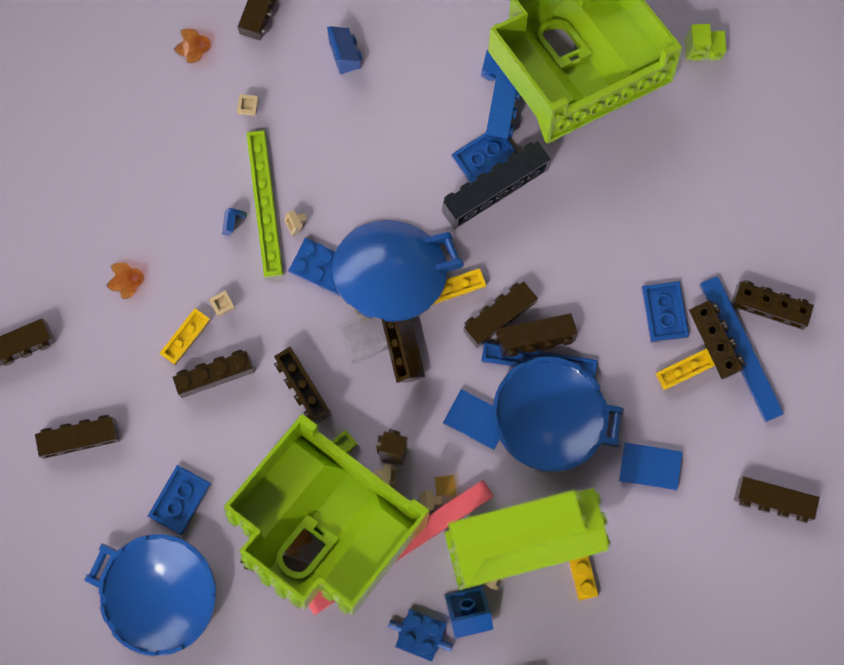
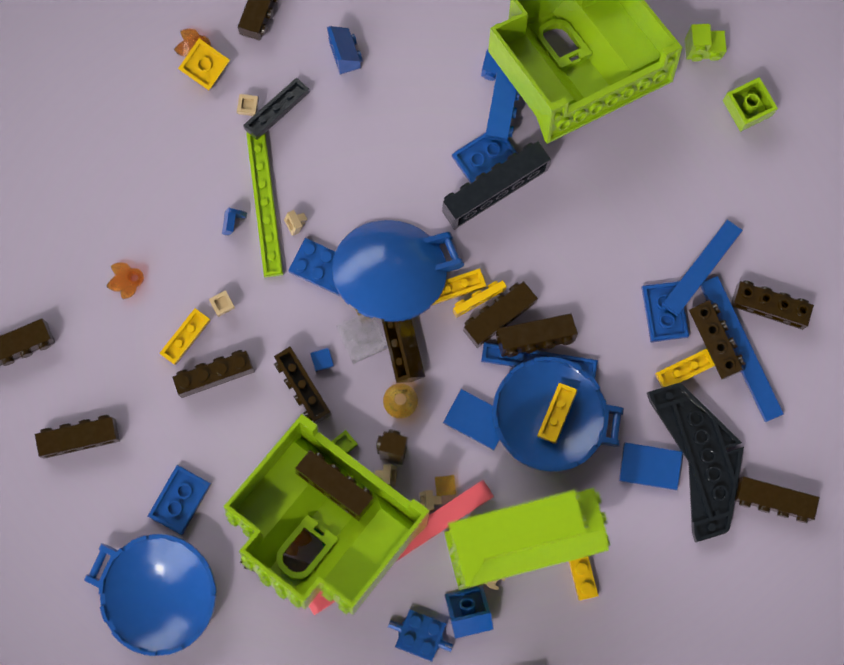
none -> yellow plate [178,38,230,91]
none -> black plate [243,78,310,140]
none -> dark brown brick [295,450,374,521]
none -> blue tile [310,348,334,372]
none -> clear yellow piece [383,383,418,419]
none -> yellow plate [453,280,507,318]
none -> yellow plate [537,383,577,444]
none -> black wing [647,383,744,543]
none -> blue tile [662,220,743,316]
none -> lime brick [722,77,778,132]

